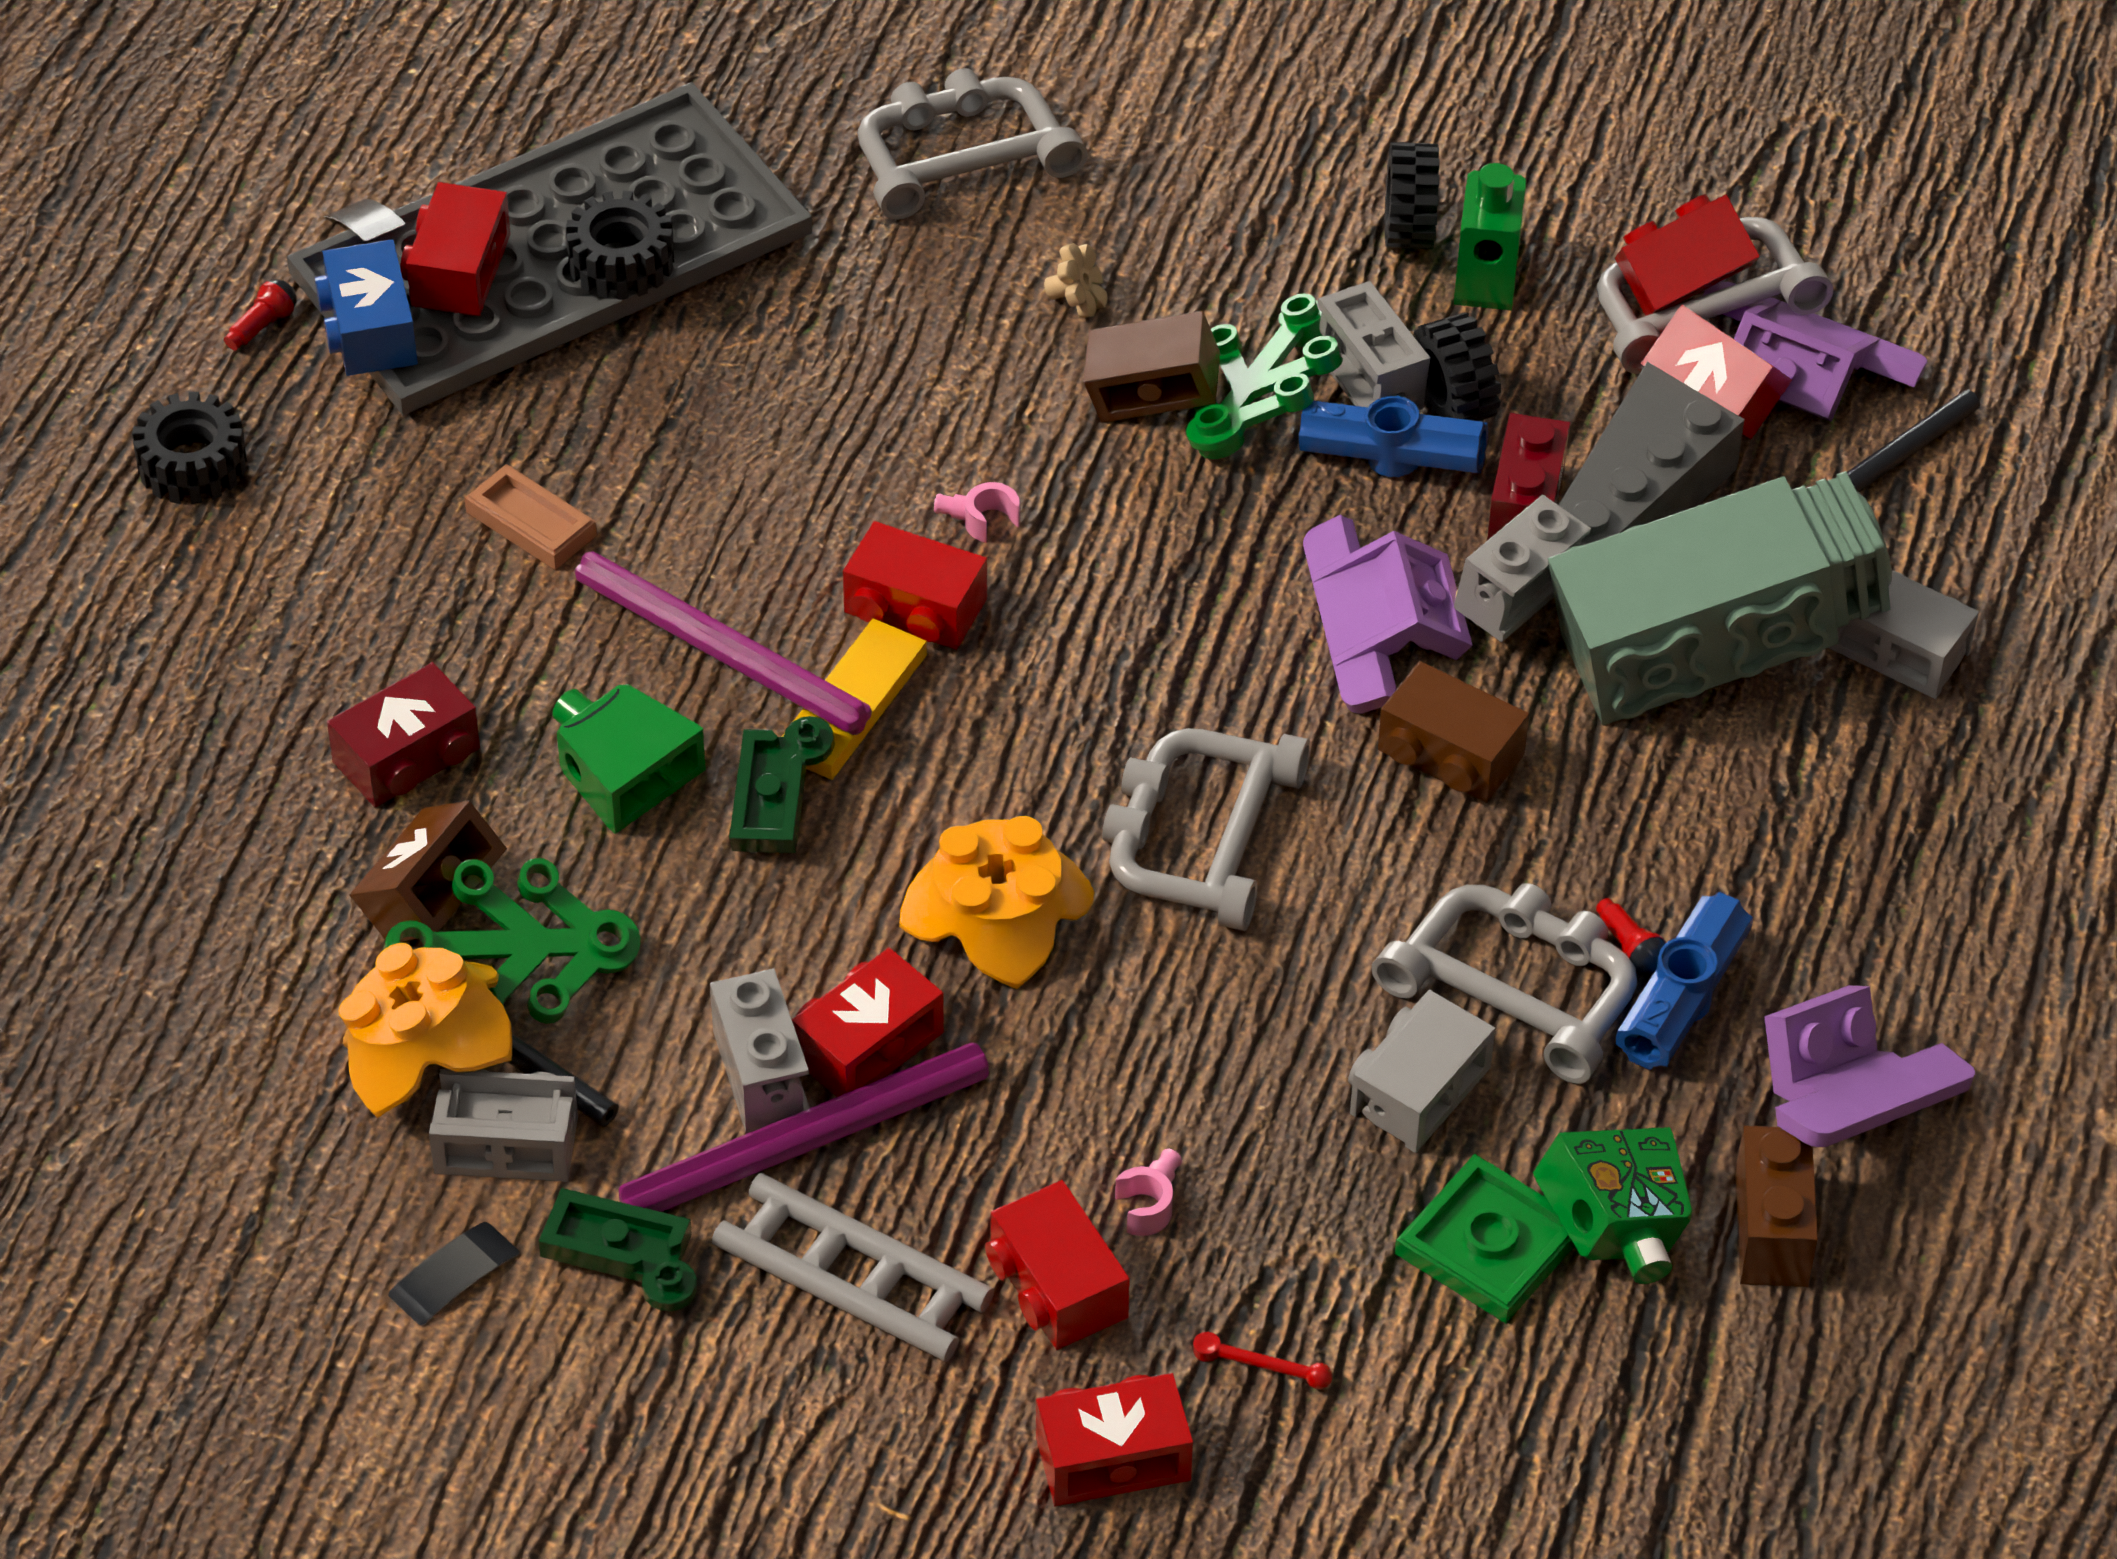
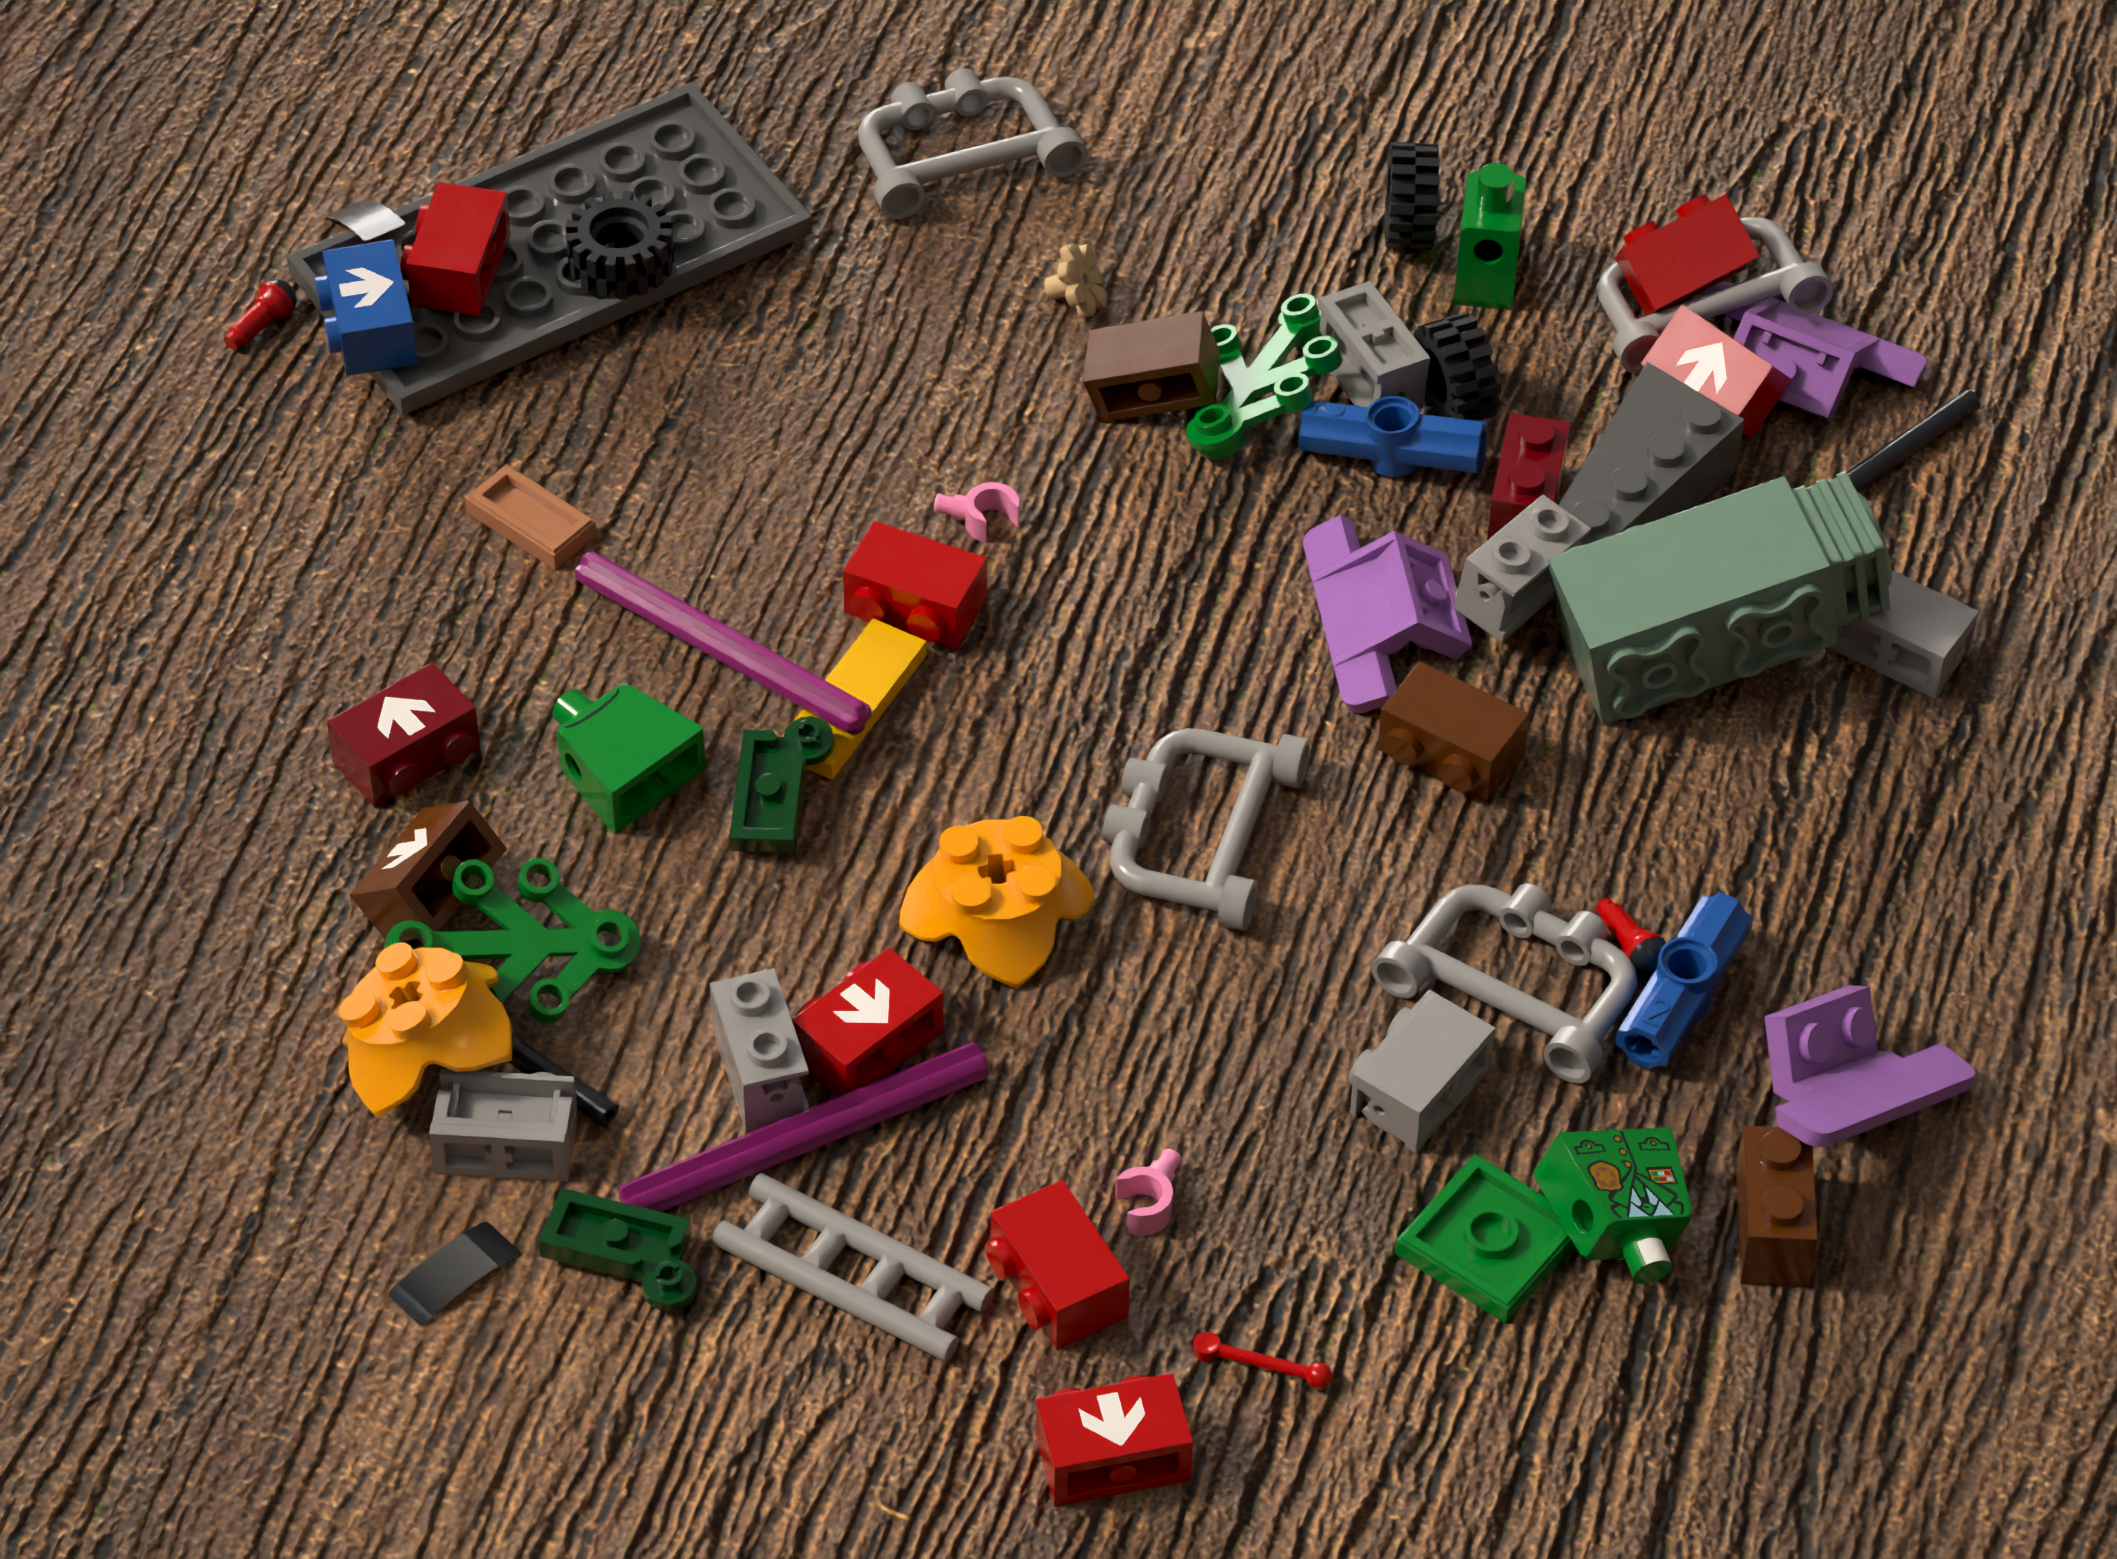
black tyre [132,392,247,504] -> none

